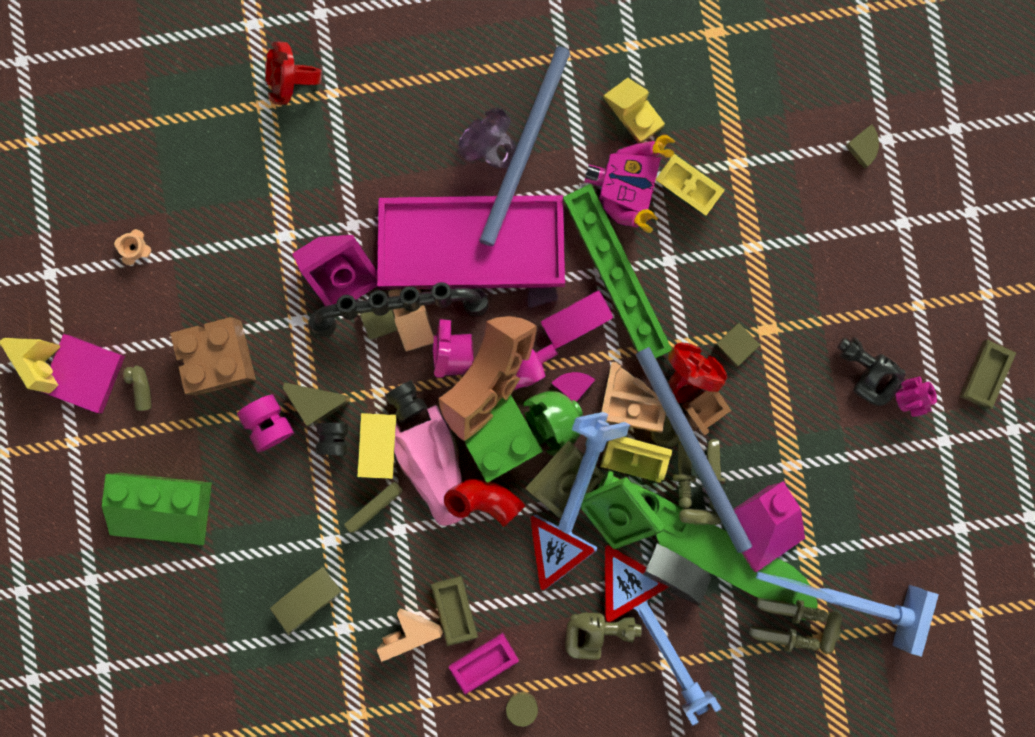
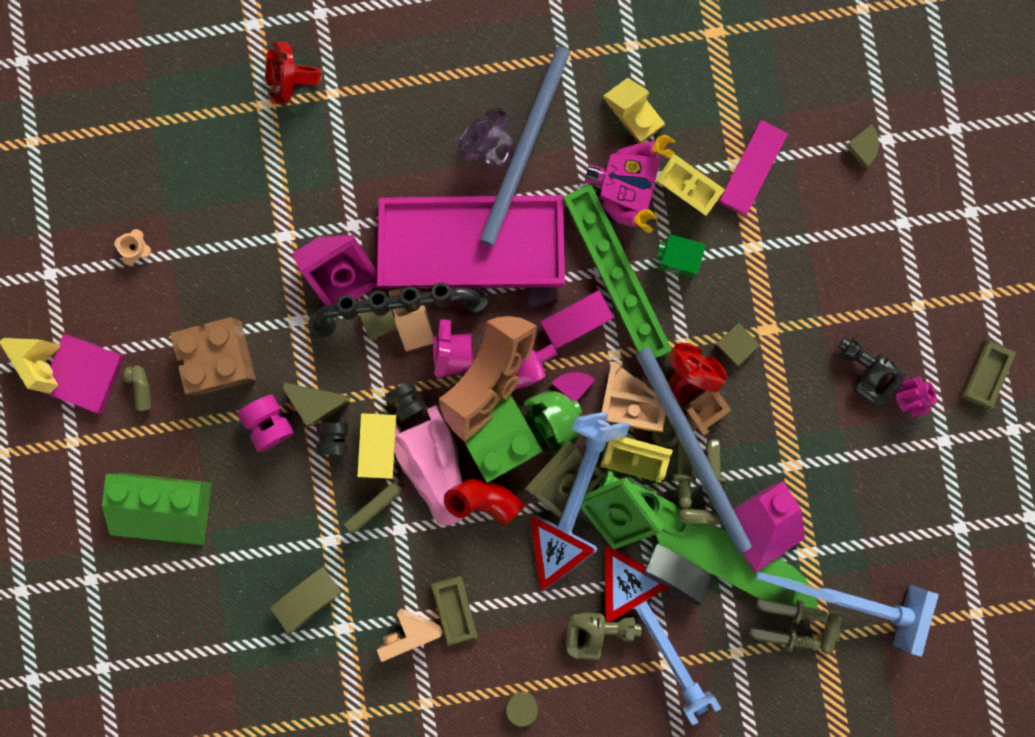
dark pink tile [449,633,519,694] -> none
none -> green brick [655,234,706,279]
none -> dark pink tile [718,120,788,216]

